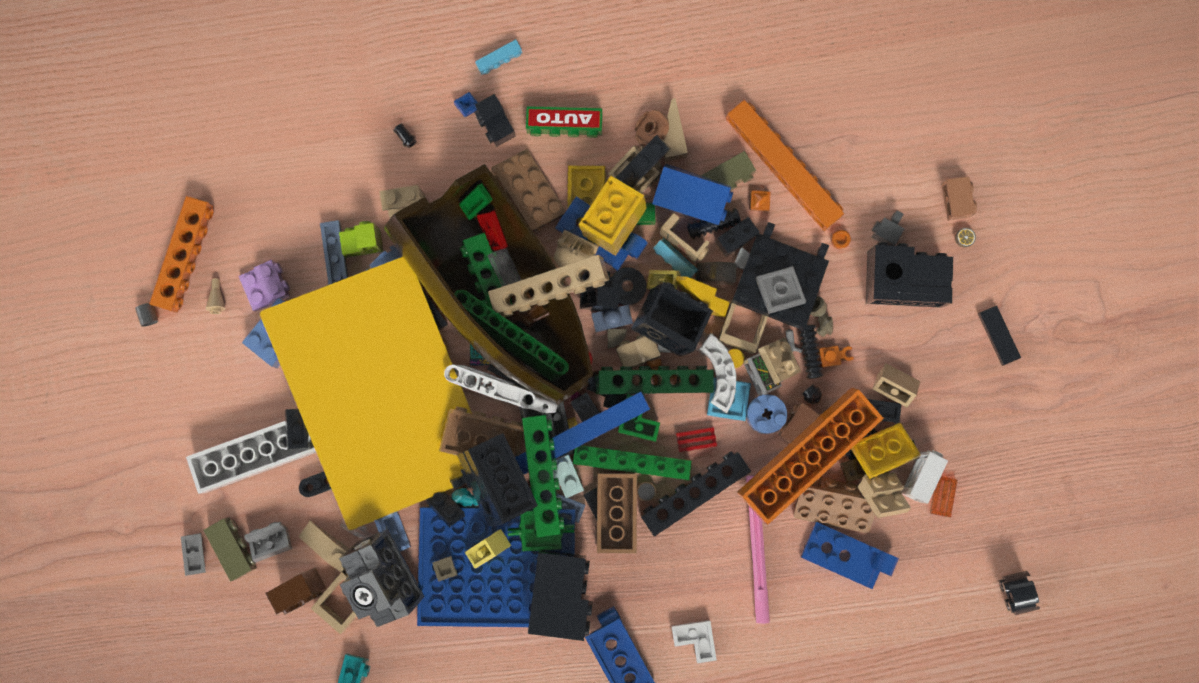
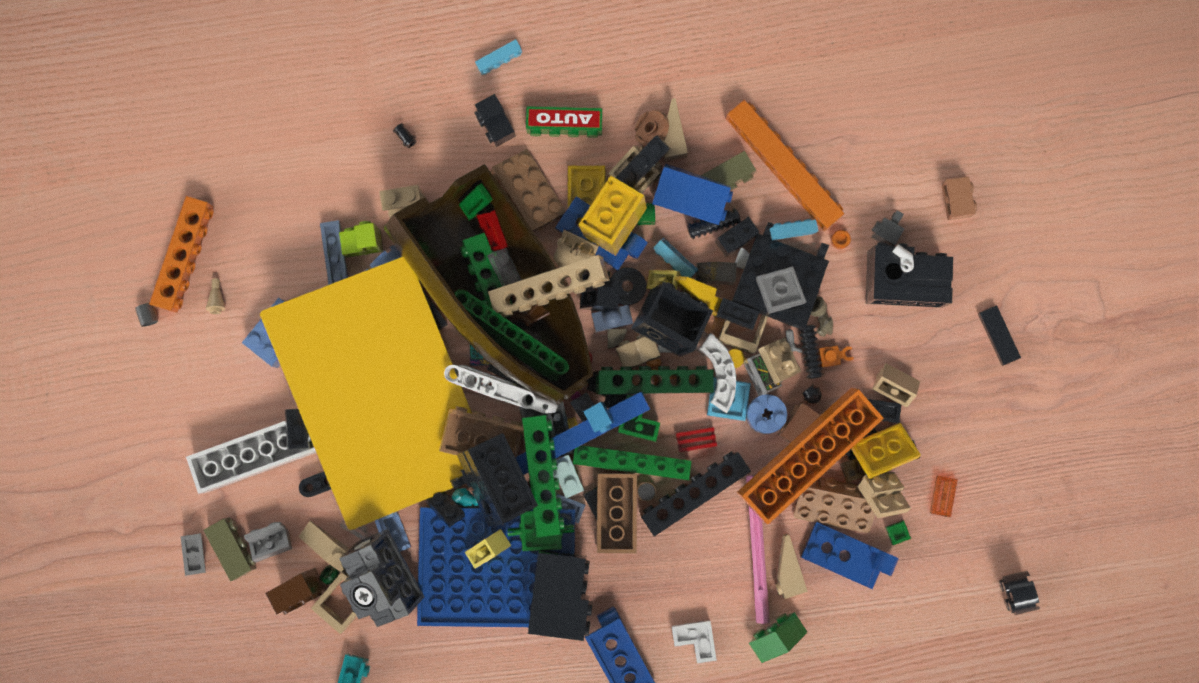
lavender plate [239,260,290,311] -> none
dark tan plate [432,556,458,582] -> none
blue tile [454,92,478,118] -> none
tan panel [660,213,710,263] -> none
orange tile [750,191,770,211] -> none
white window [901,450,948,504] -> none
dark tan tile [955,228,976,248] -> none
none -> dark green tile [320,565,339,585]
none -> dark azure brick [583,402,614,434]
none -> black plate [716,298,760,330]
none -> green brick [749,612,807,663]
none -> medium azure piece [770,219,819,240]
none -> tan slope [775,534,808,599]
none -> green tile [885,520,911,546]
none -> white arm [892,244,914,272]

